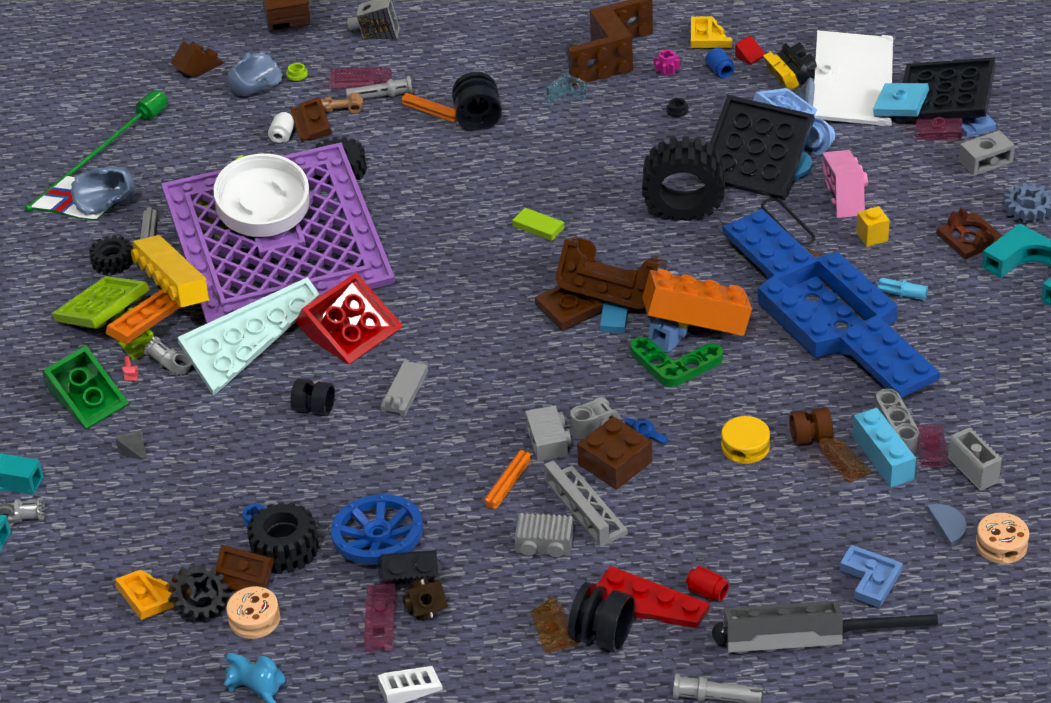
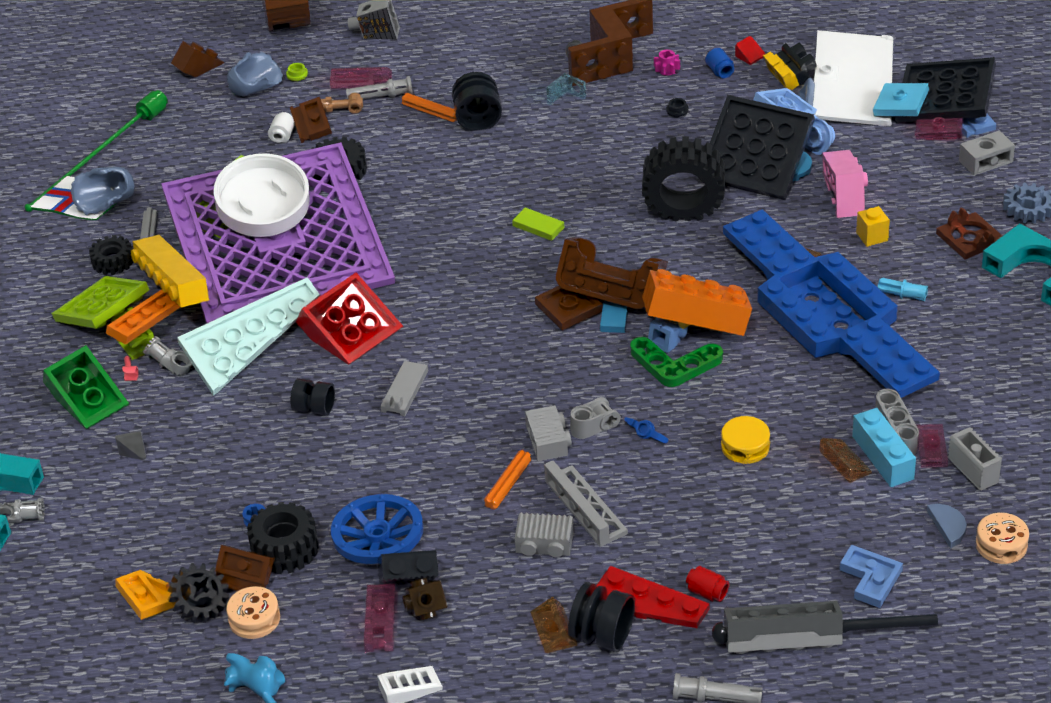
reddish brown piece [577,416,652,490] -> none
yellow wing [691,16,732,48] -> none
black piece [761,198,816,246] -> none
reddish brown wheel [789,407,833,446] -> none

